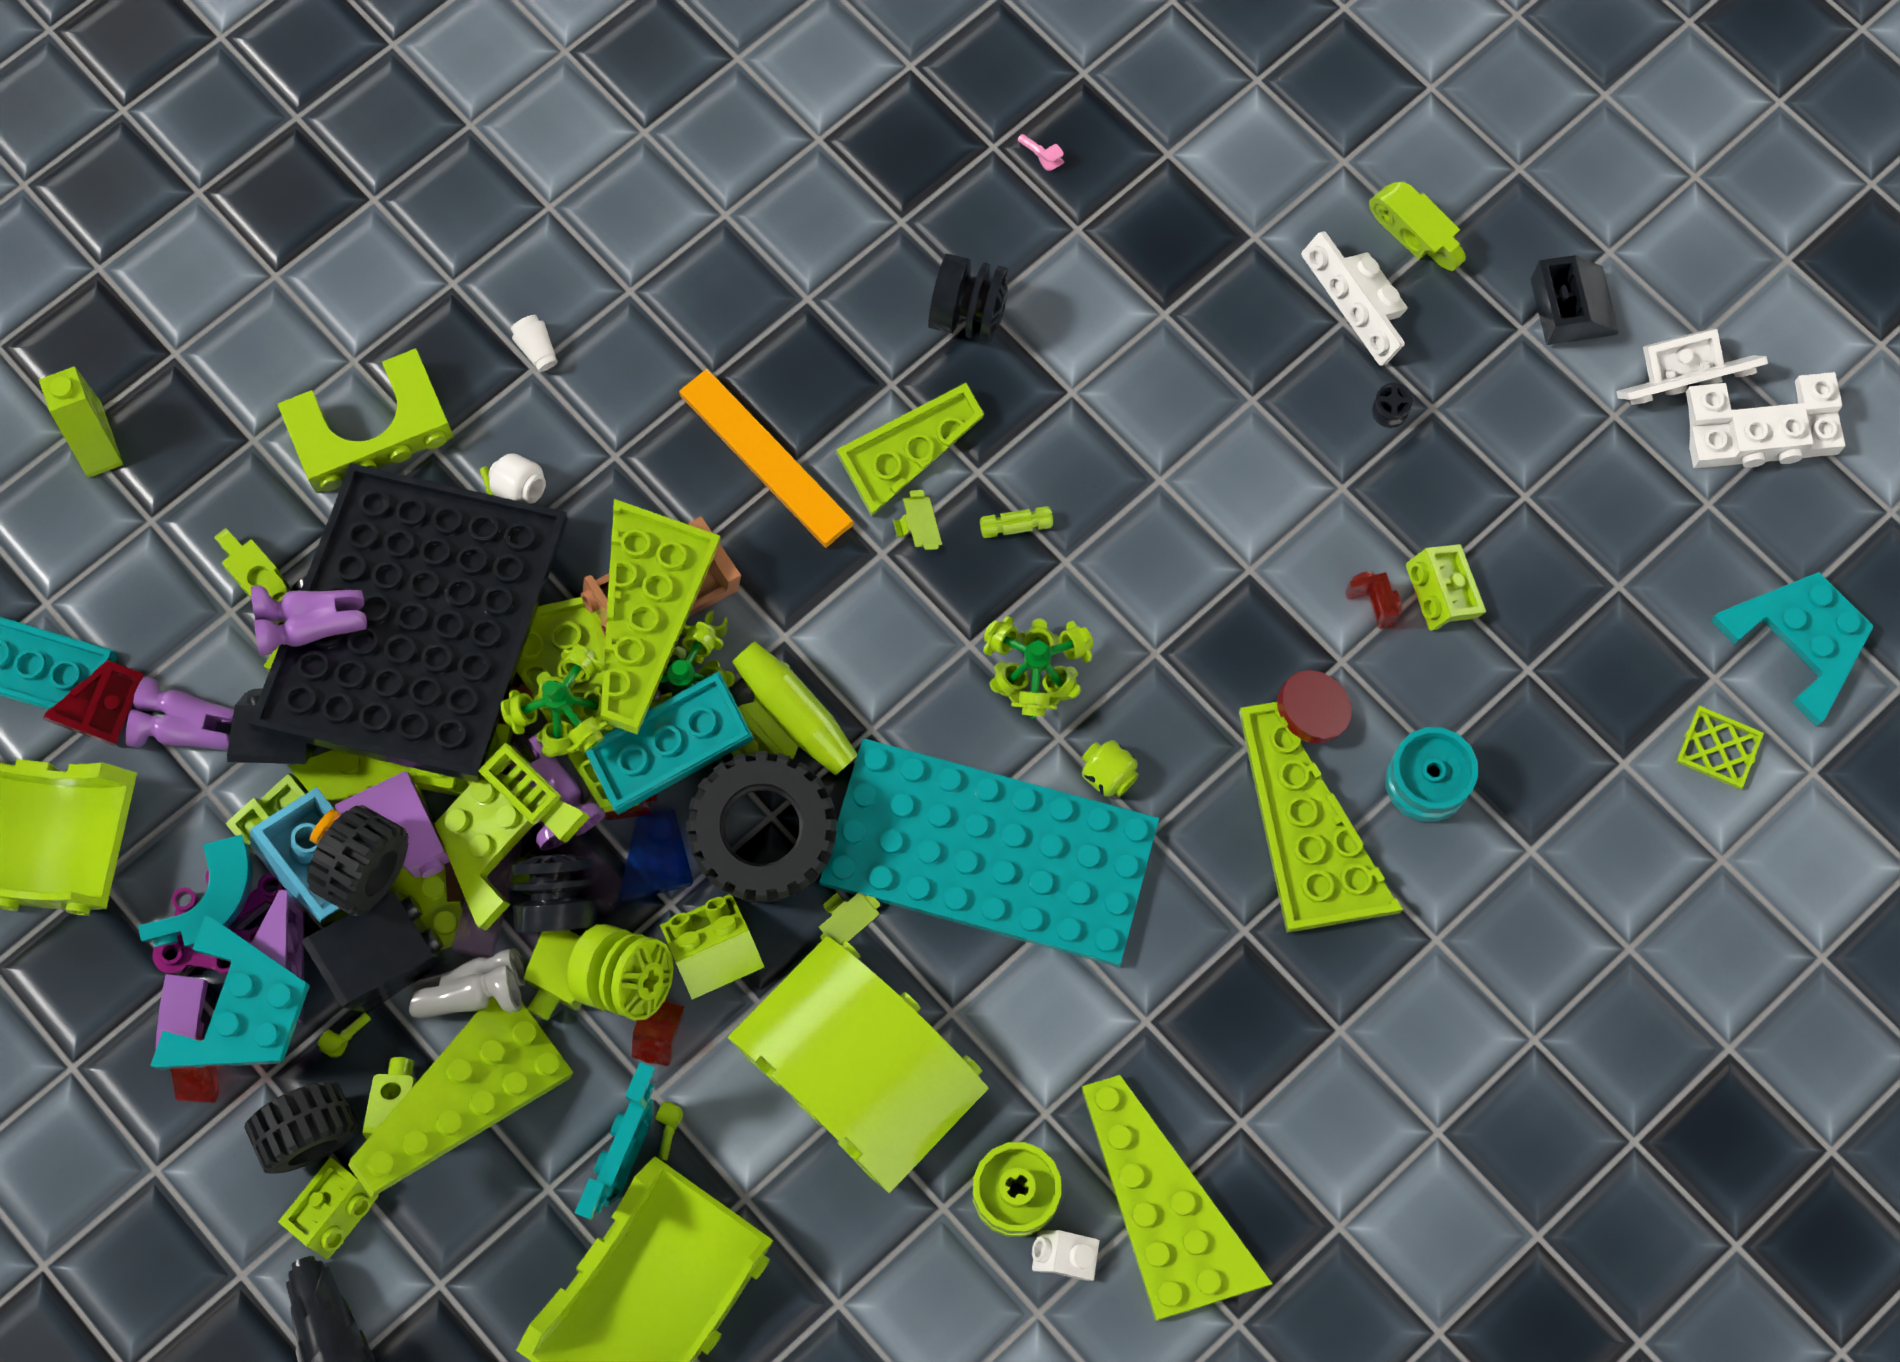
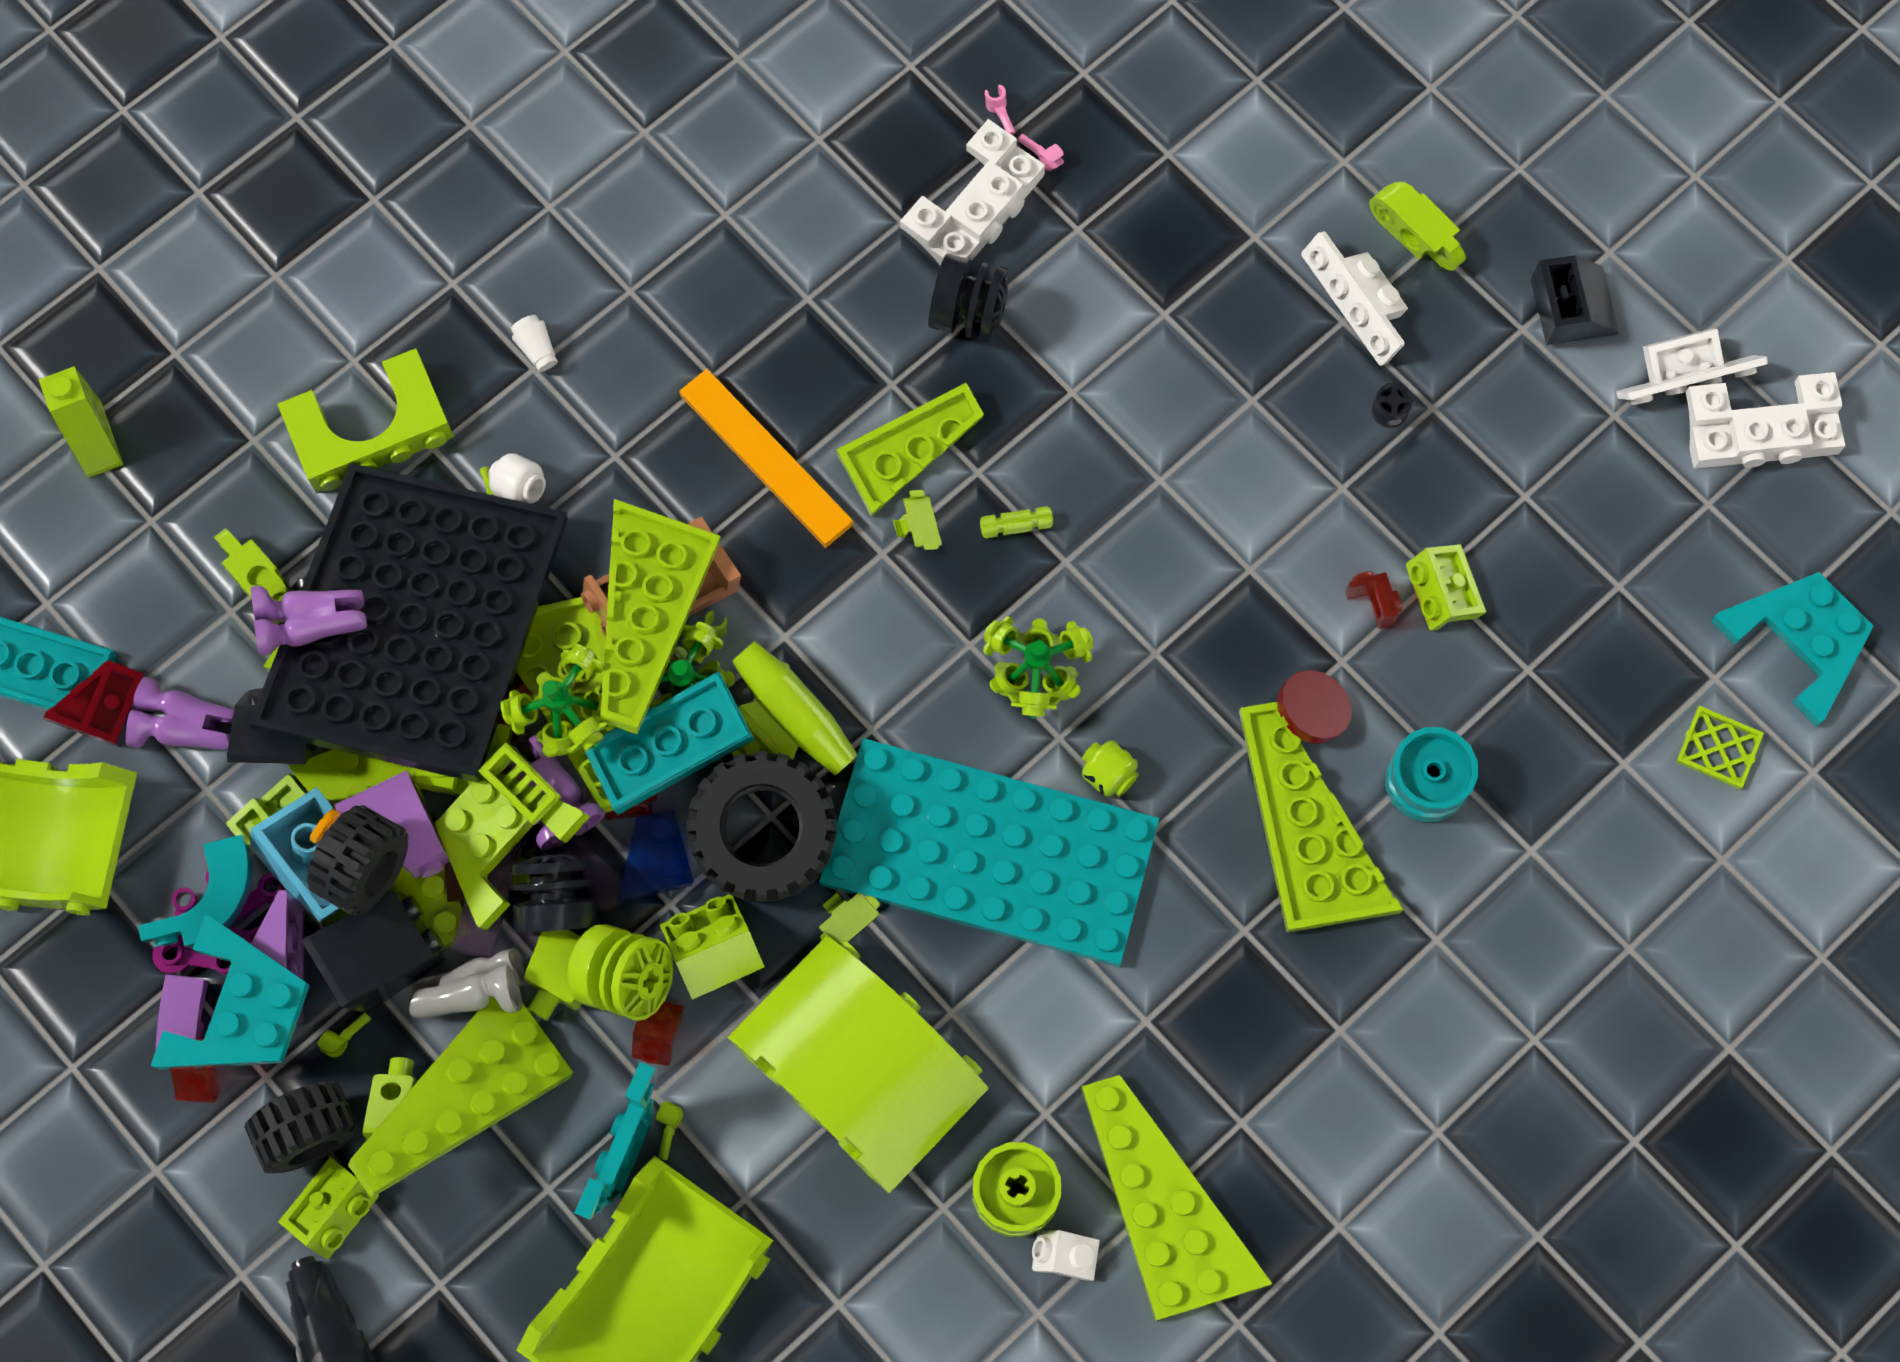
none -> white bracket [900,119,1045,266]
none -> bright pink hand [985,85,1016,135]

